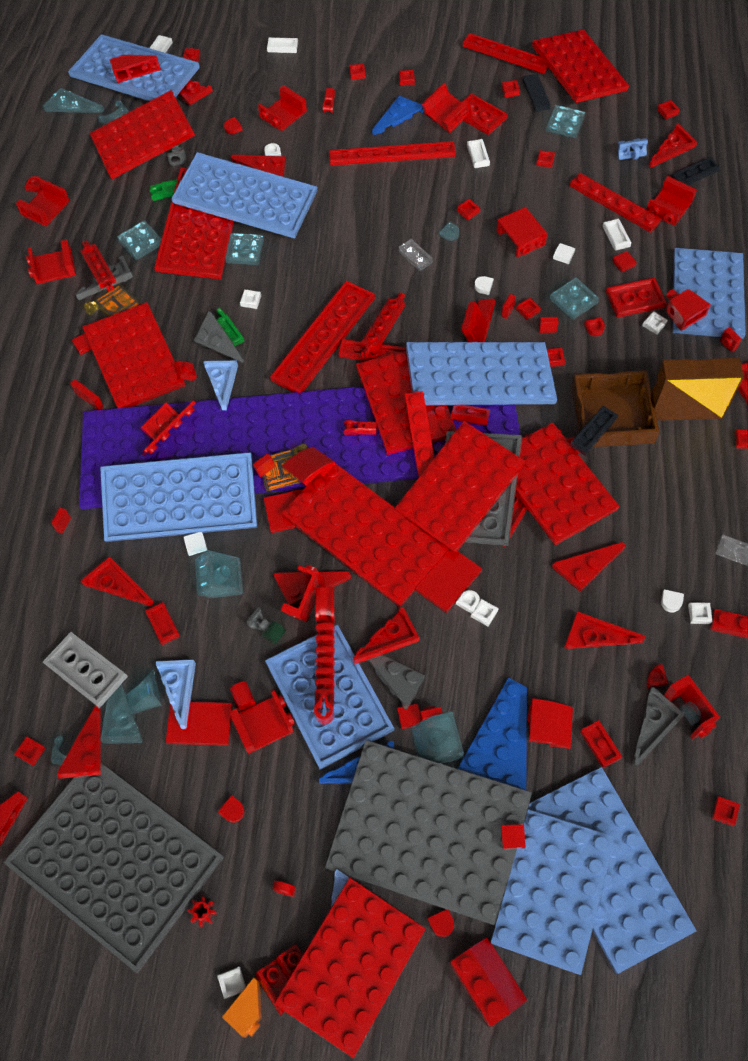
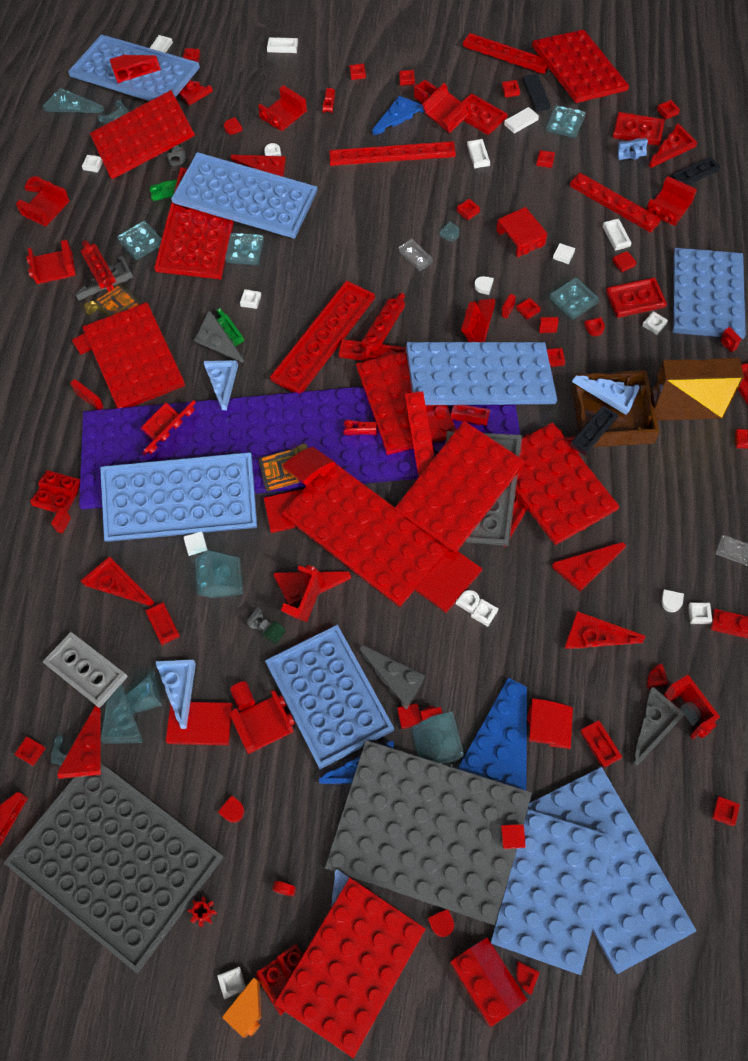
red plate [174,360,197,381] -> none
red tile [253,454,275,478] -> none
red piece [314,587,335,725] -> none
red wing [352,607,420,665] -> none
red torso [666,289,711,331] -> none
none -> red slope [30,470,81,513]
none -> white tile [82,155,103,172]
none -> red window [414,80,437,103]
none -> white tile [504,107,539,134]
none -> red tile [516,961,540,995]
none -> light blue wing [572,375,640,415]
none -> red tile [613,112,665,146]

